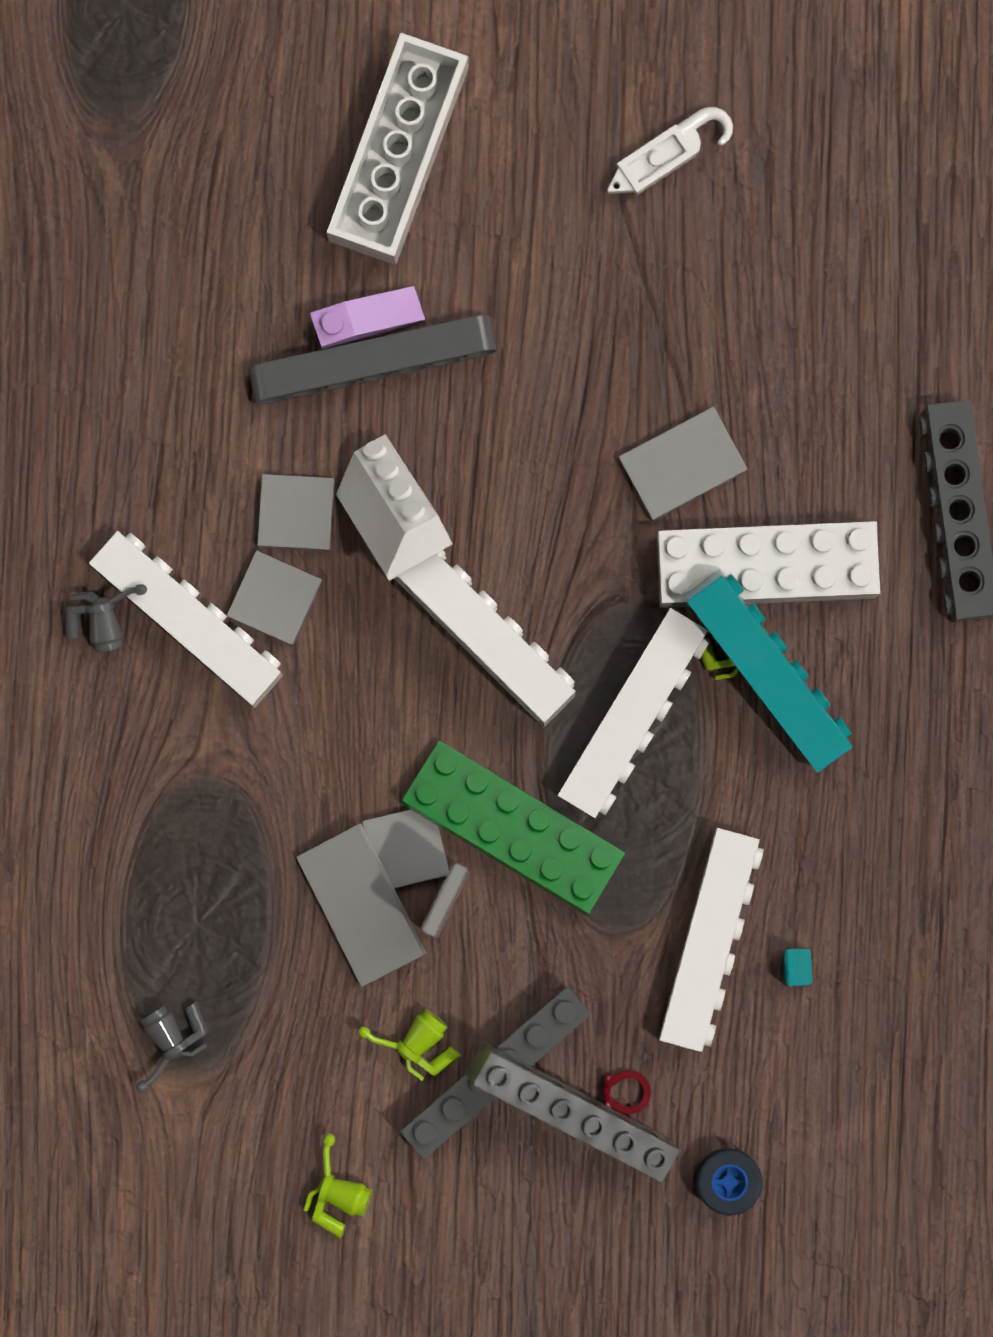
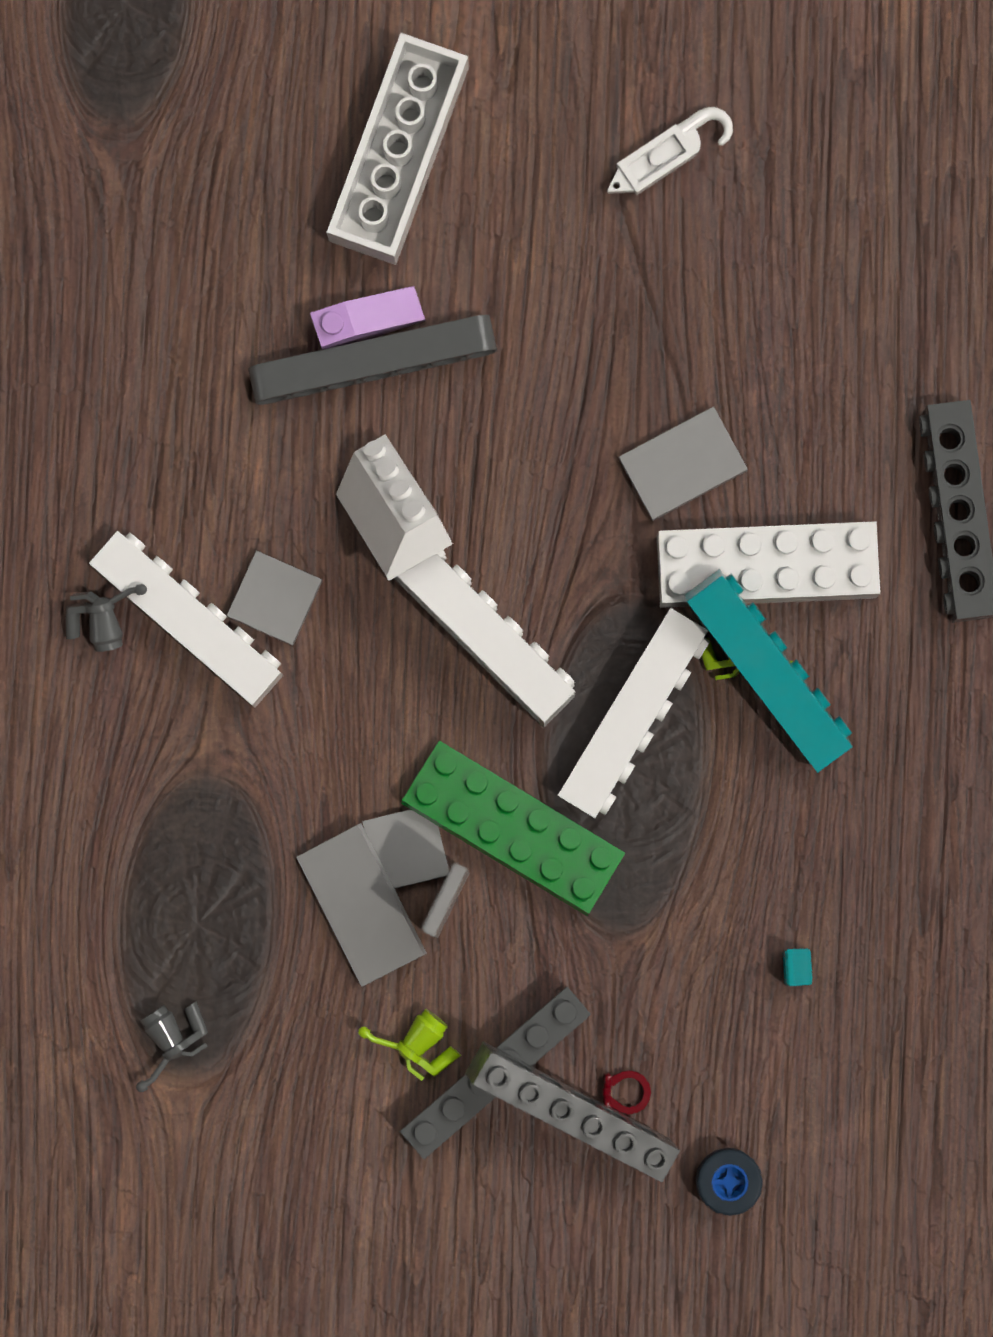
light grey tile [258,474,335,551] -> none
lime piece [304,1134,373,1239] -> none
white brick [658,828,764,1052] -> none

